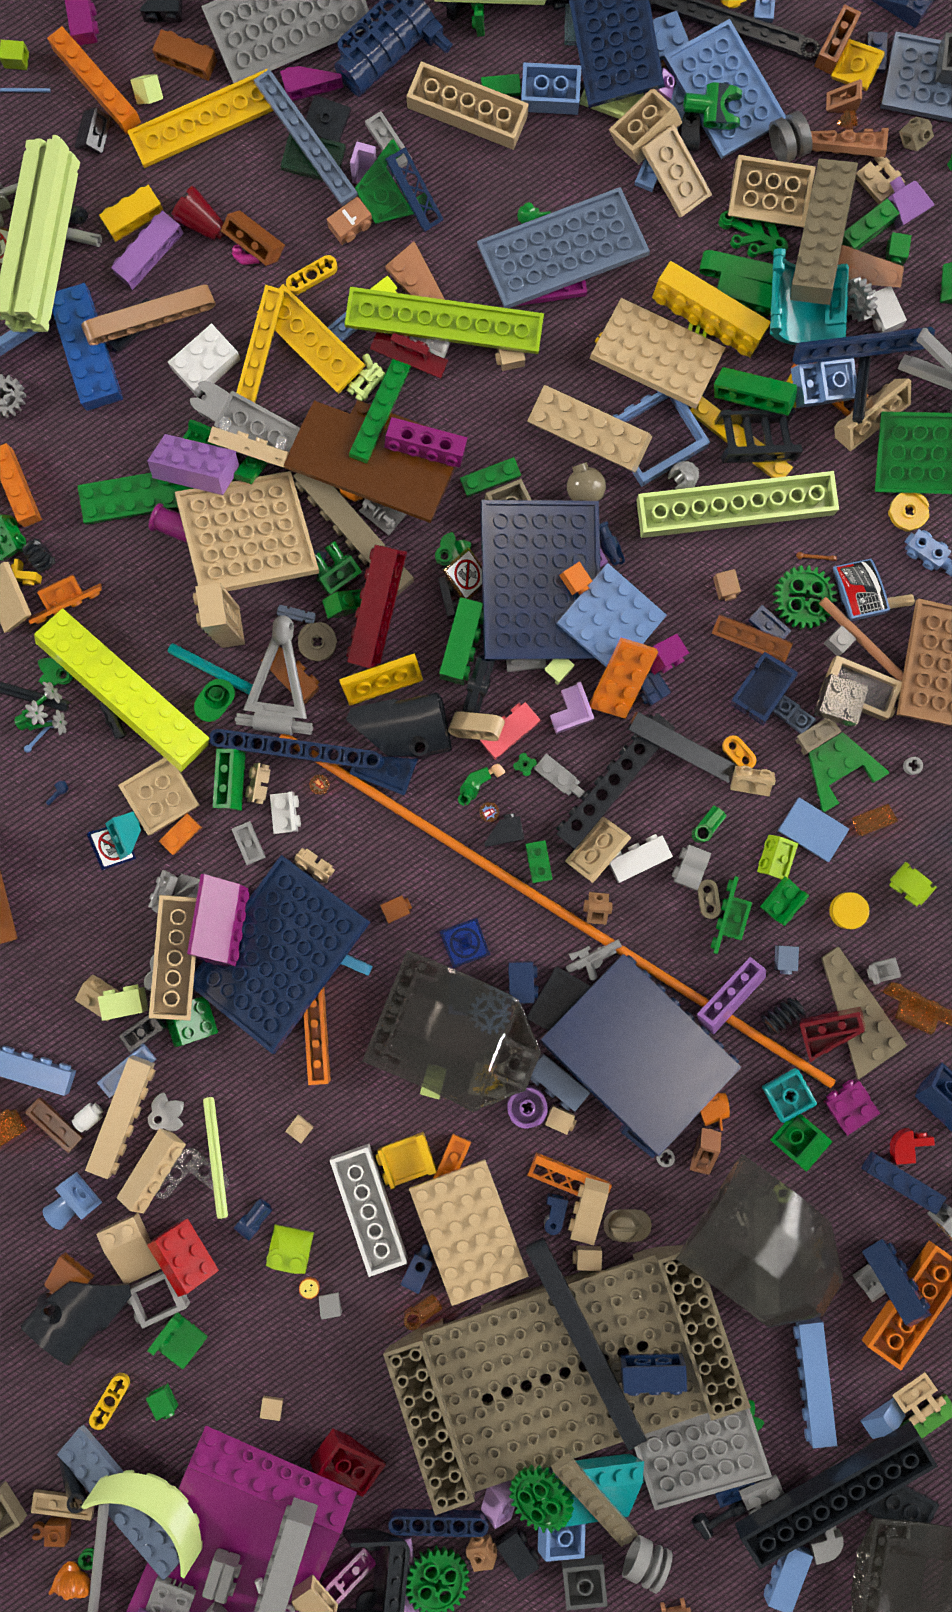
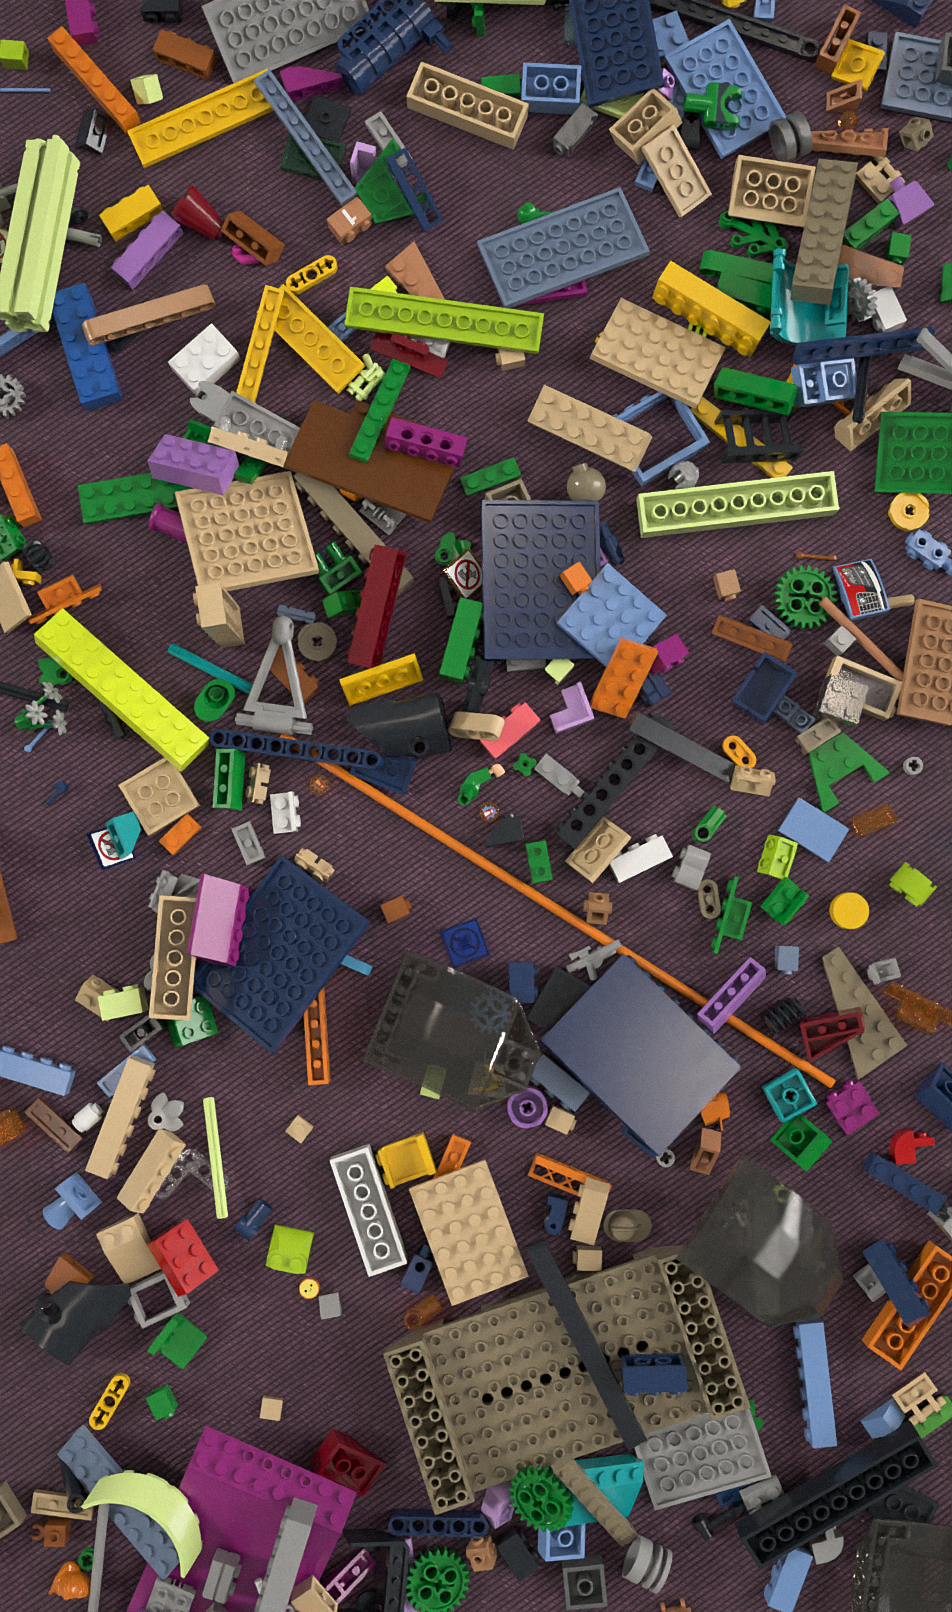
none -> flat silver window [553,103,598,158]

